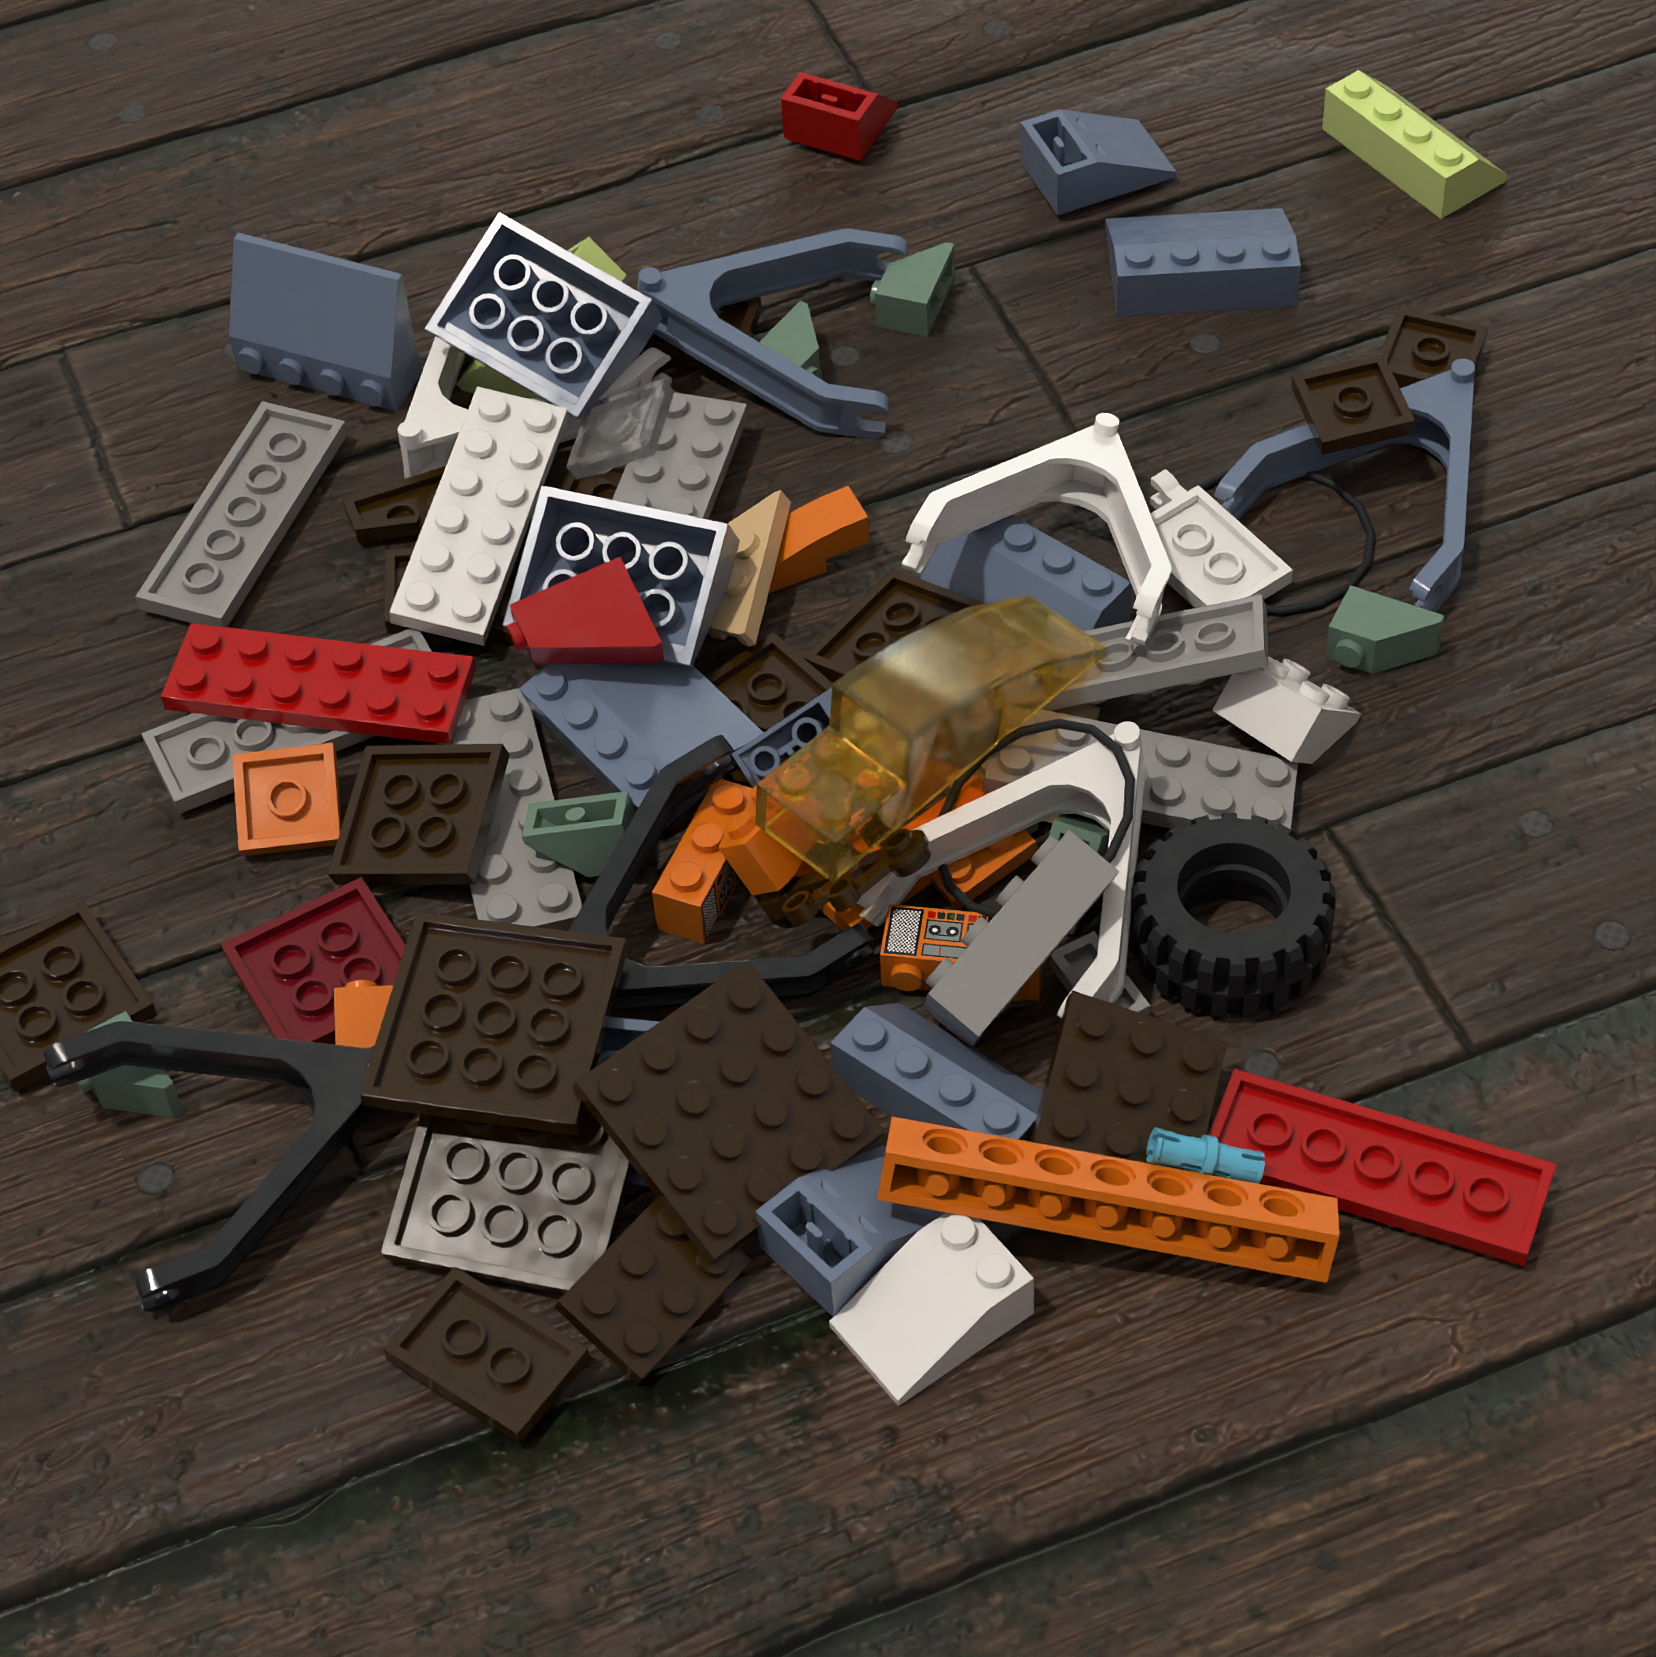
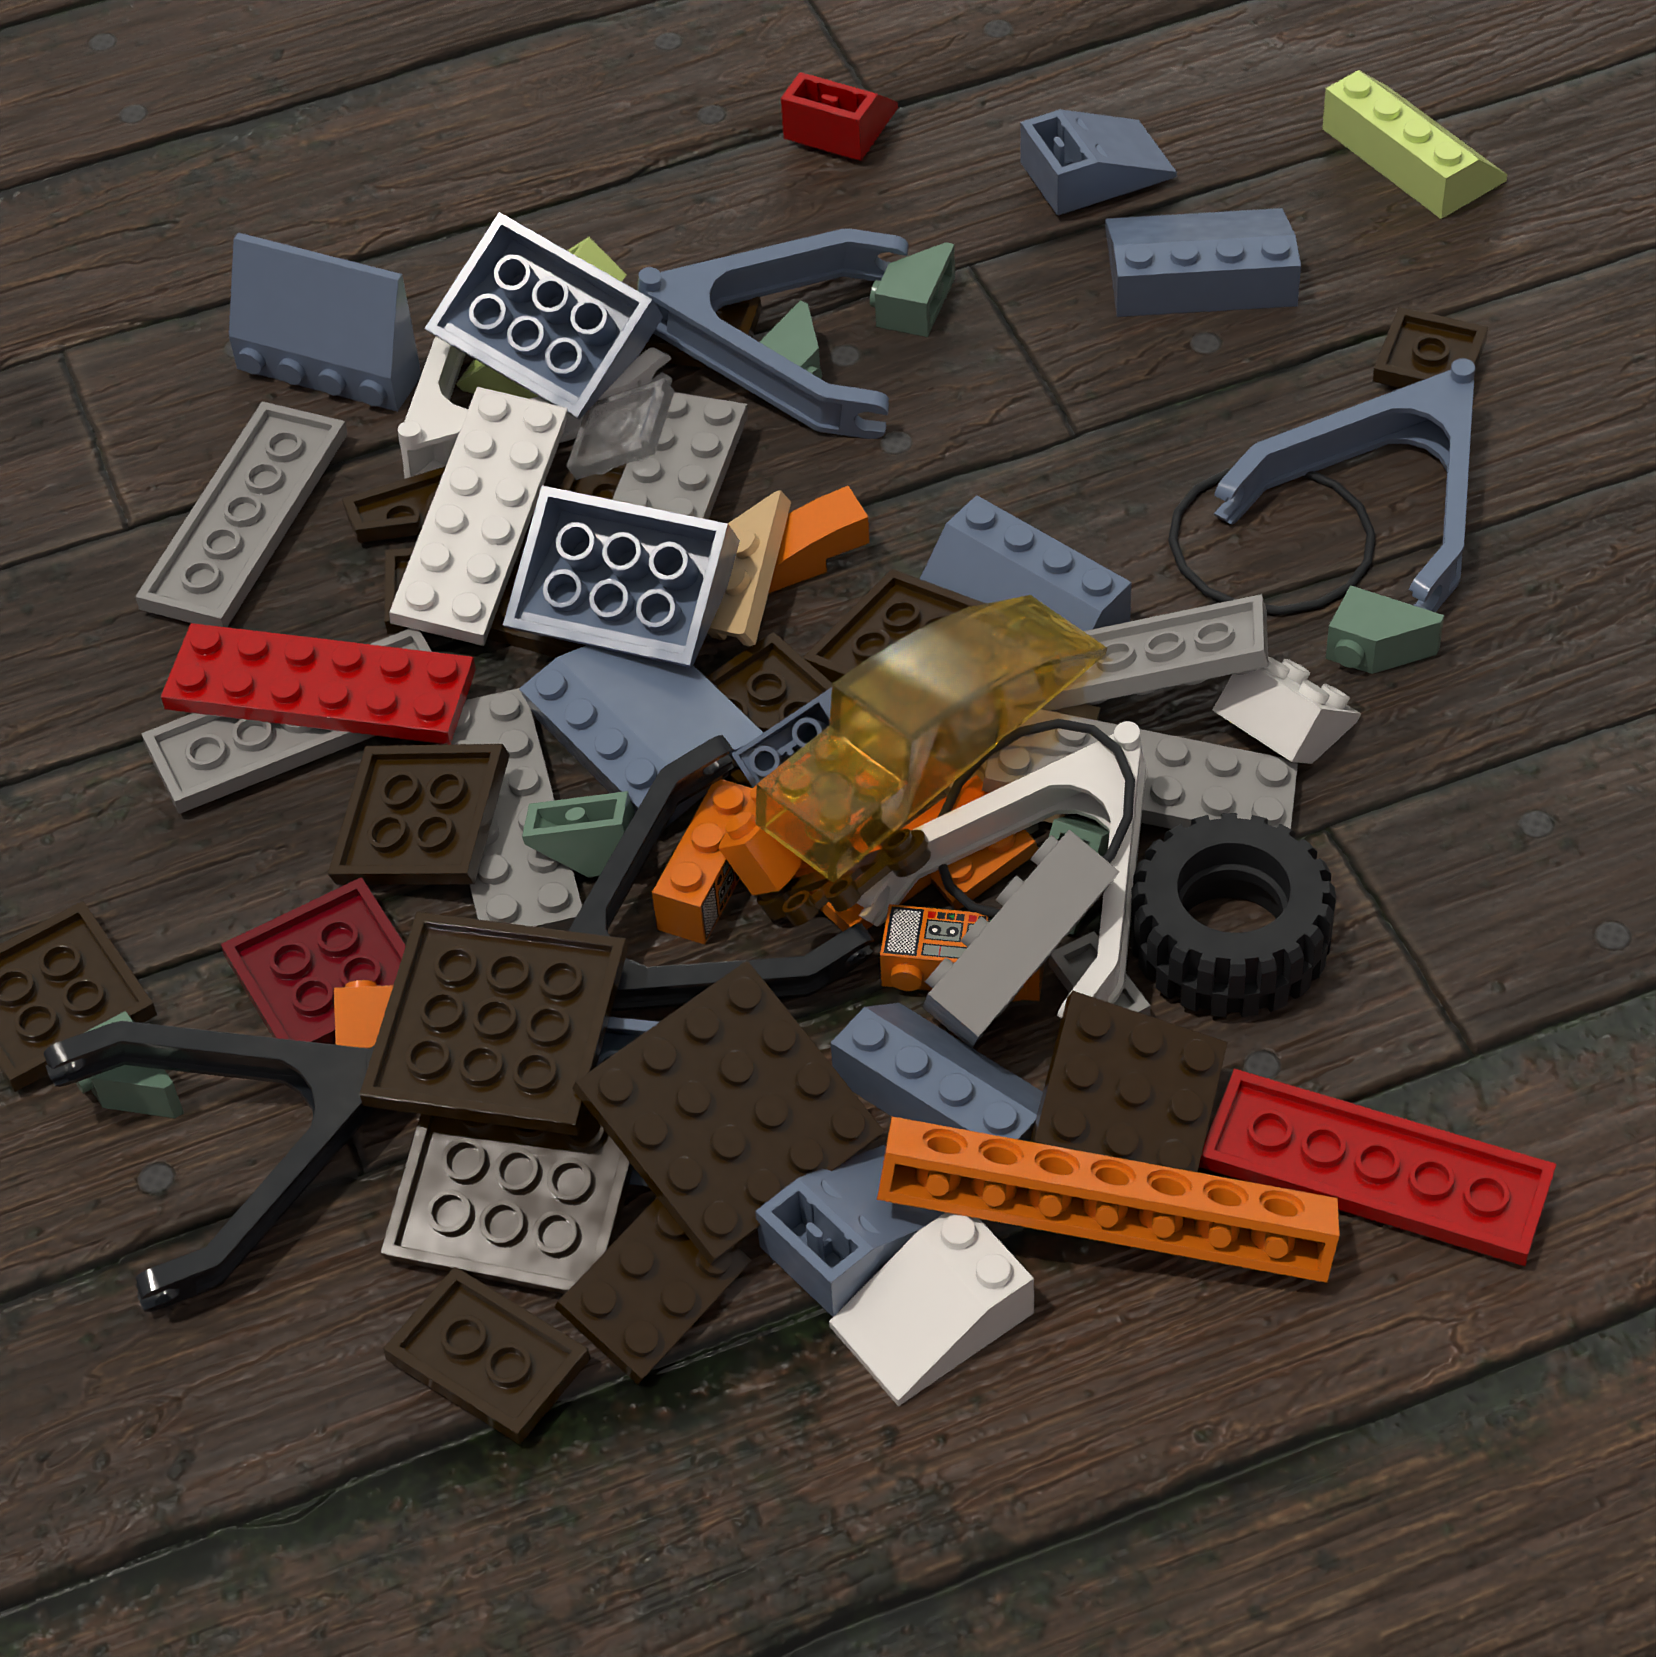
orange plate [232,743,342,856] -> none
red slope [506,557,664,665] -> none
white piece [901,413,1172,646] -> none
medium azure pin [1146,1128,1265,1184] -> none
white tile [1150,469,1293,608] -> none
dark brown plate [1291,353,1415,455] -> none

